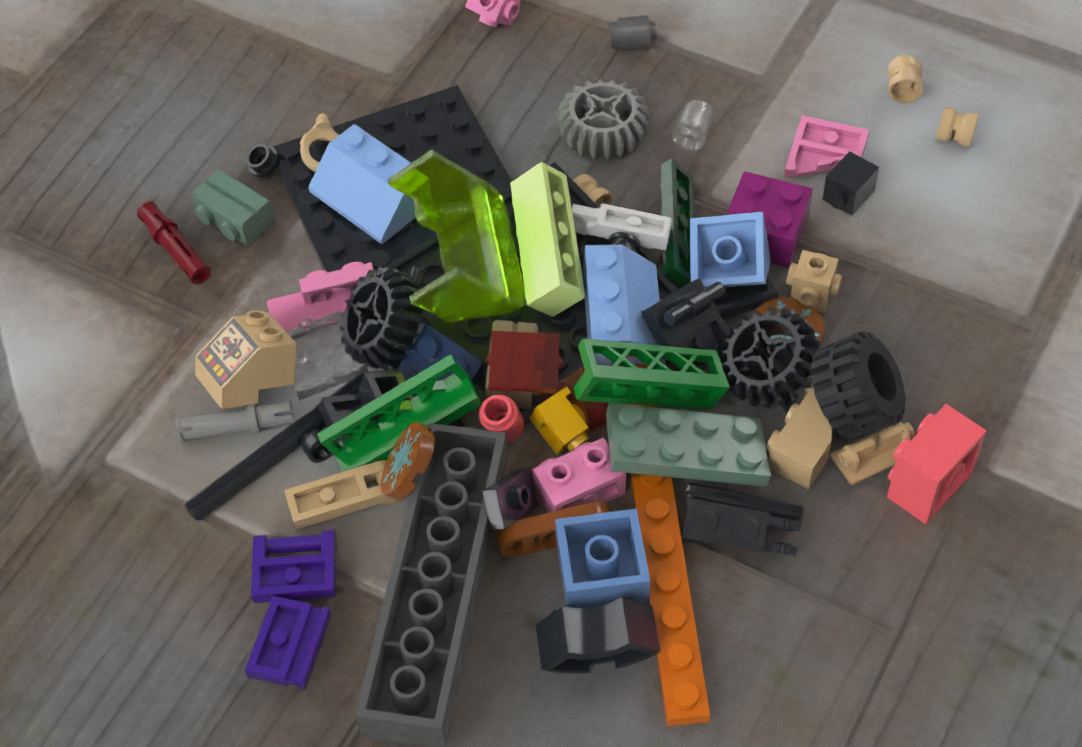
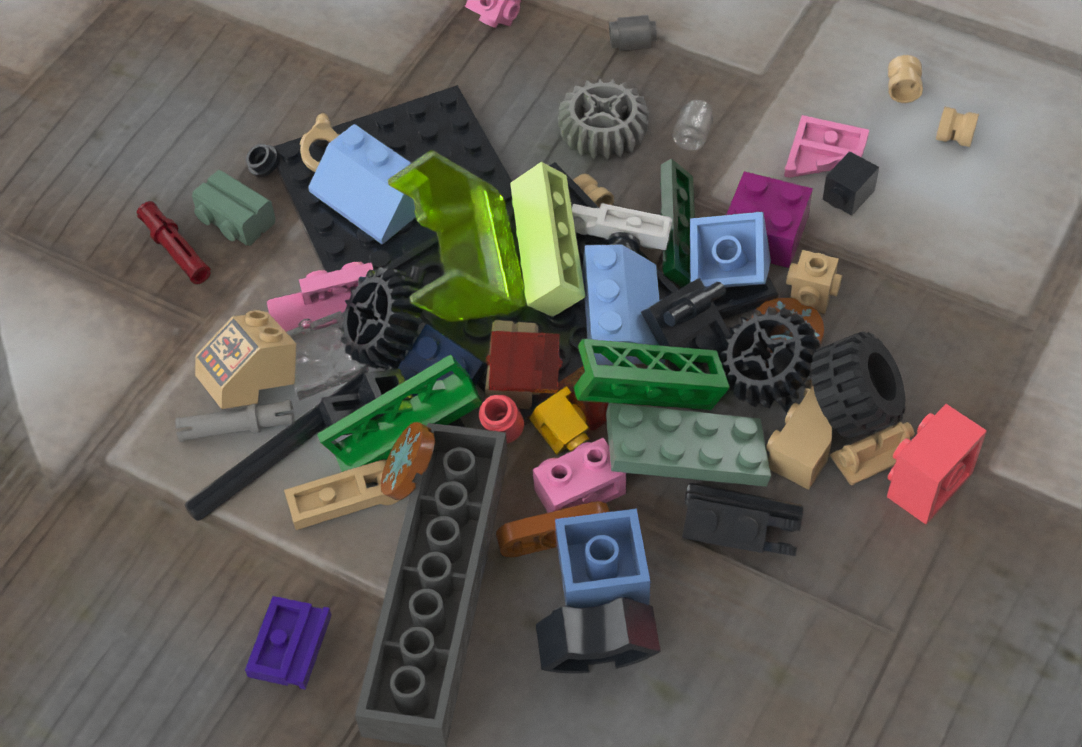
dark purple plate [251,529,337,603] -> none
black hinge [301,428,333,463] -> none
black plate [483,467,539,530] -> none
orange plate [620,365,710,727] -> none

